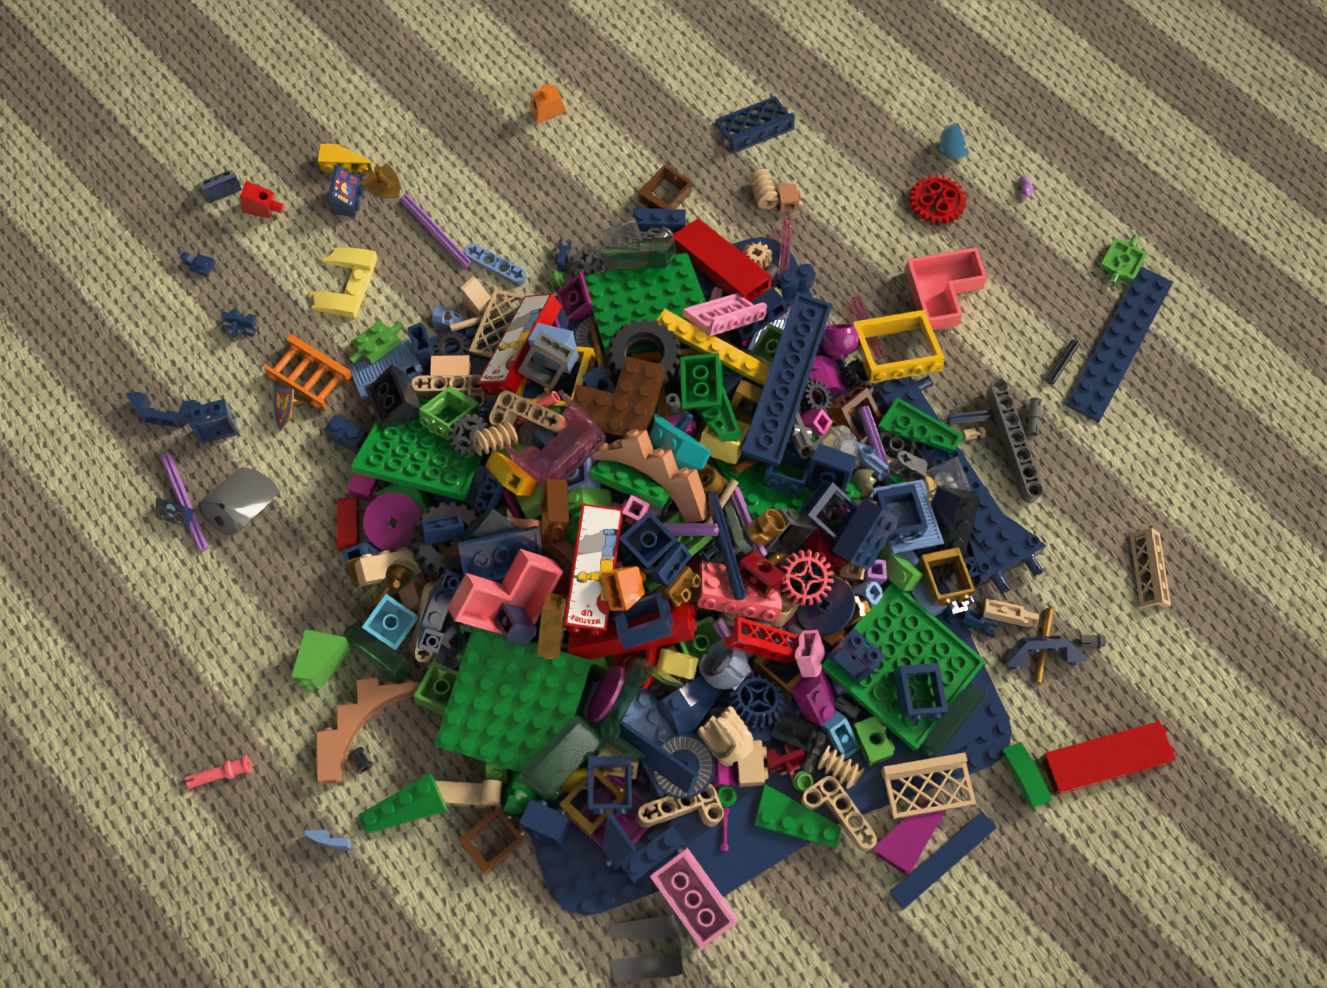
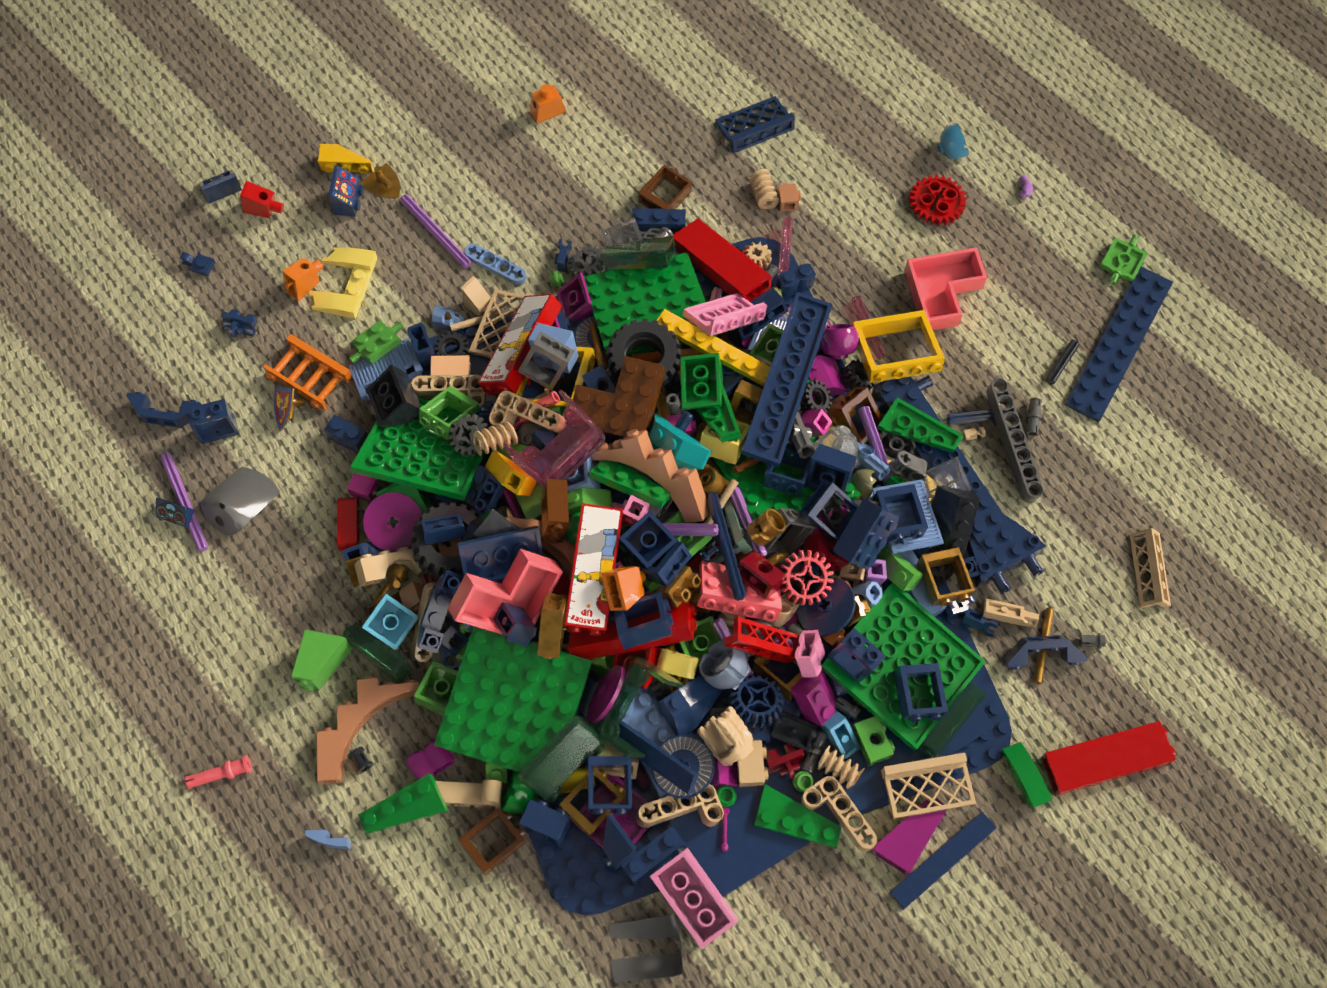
none -> orange torso [282,258,323,302]
none -> magenta brick [406,739,455,780]

